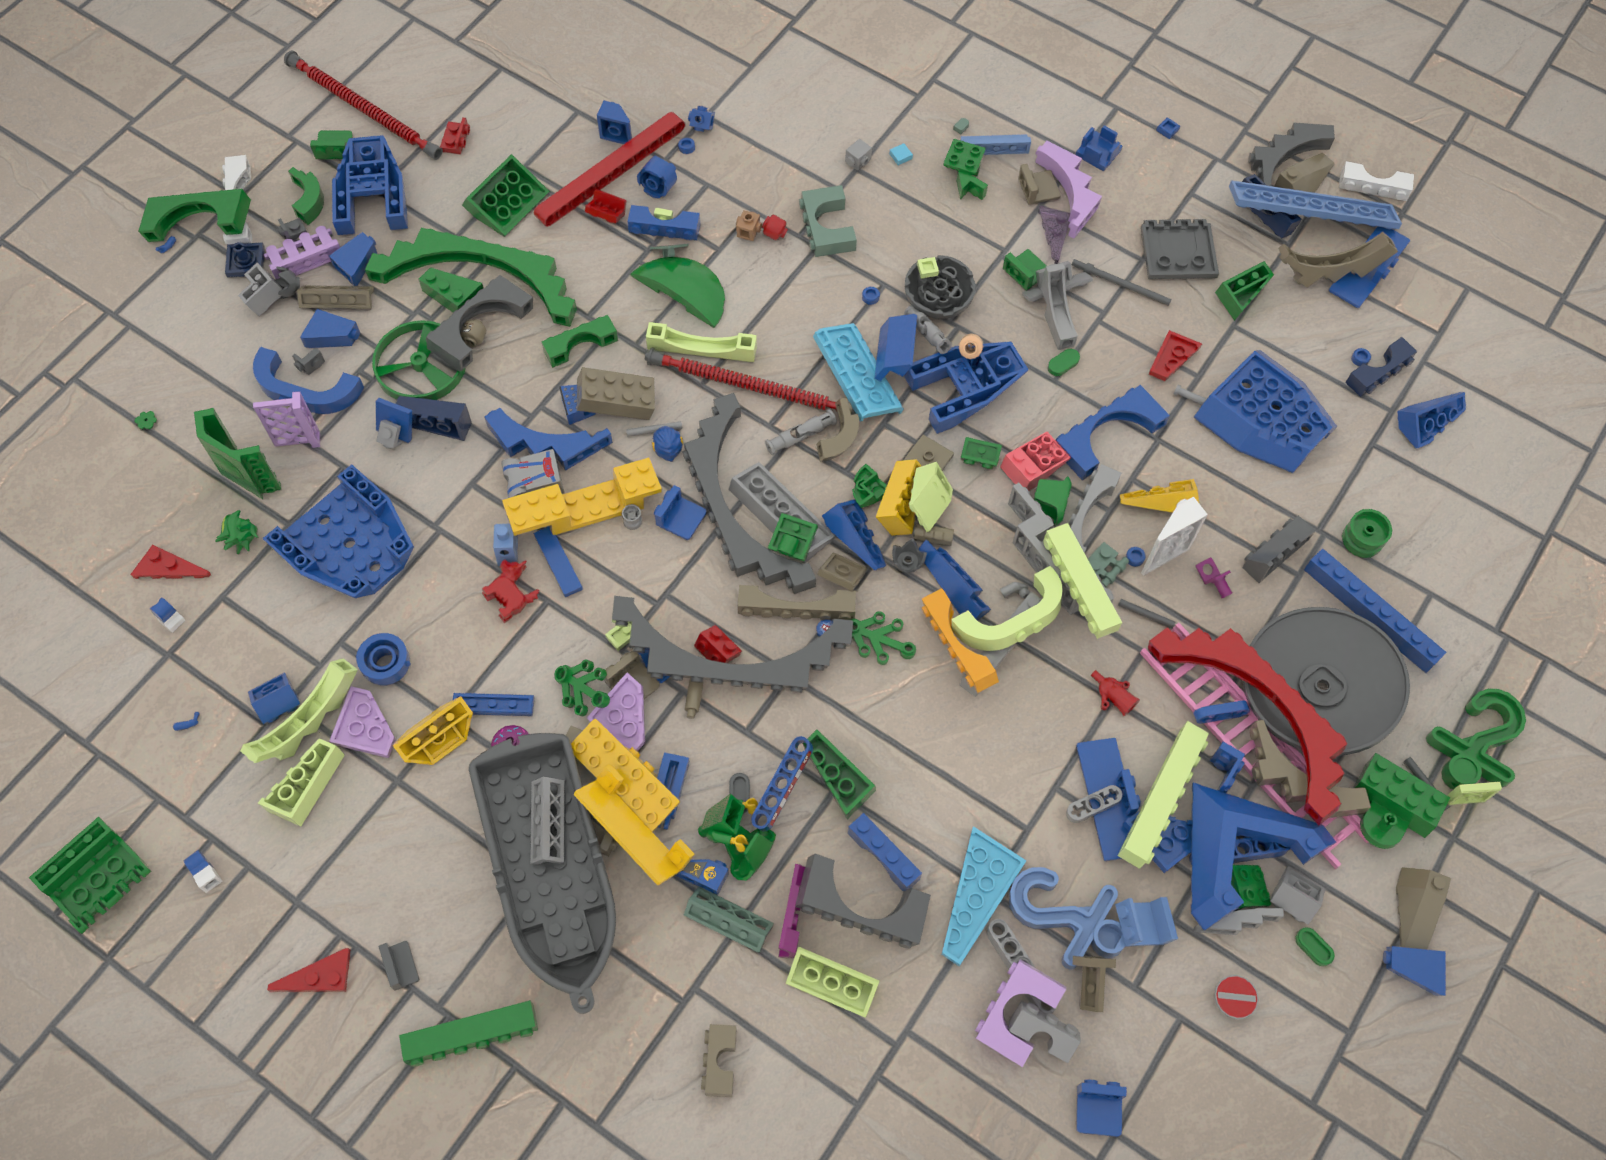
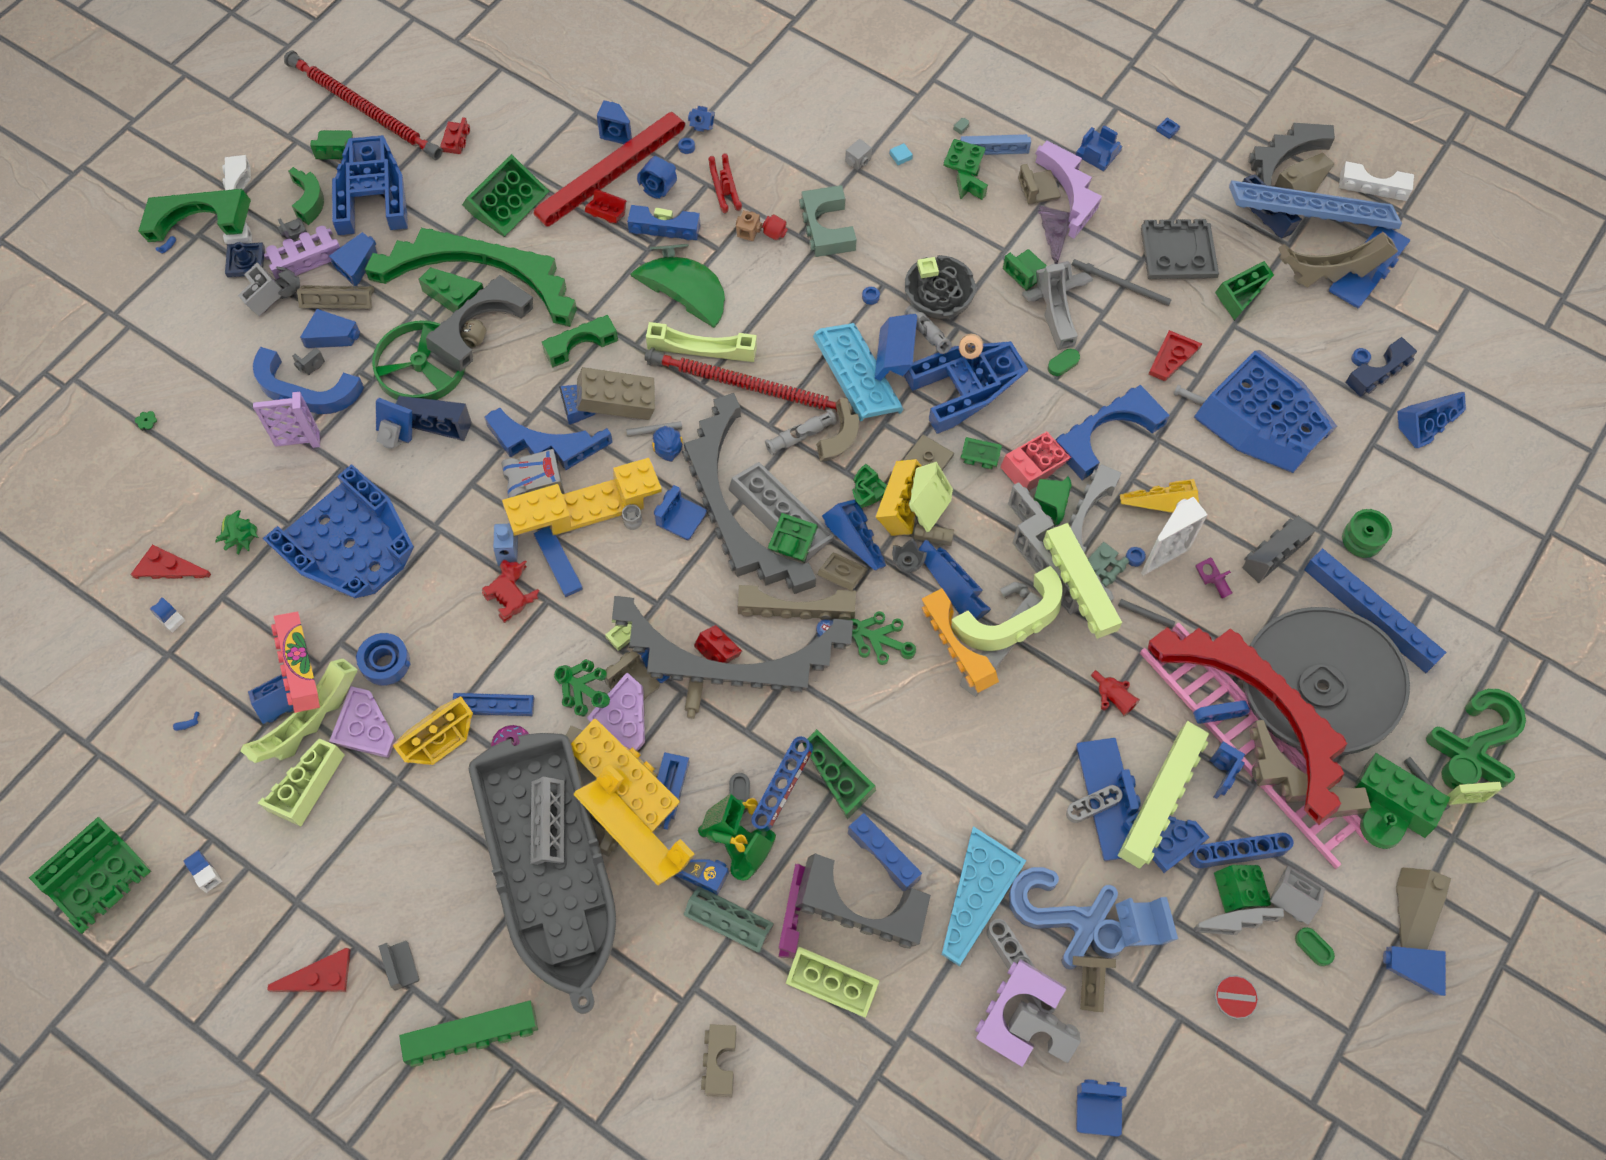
green panel [194,408,281,499] -> none
blue wedge [1191,782,1336,931] -> none
none -> coral brick [271,611,320,713]
none -> red piece [708,153,742,214]

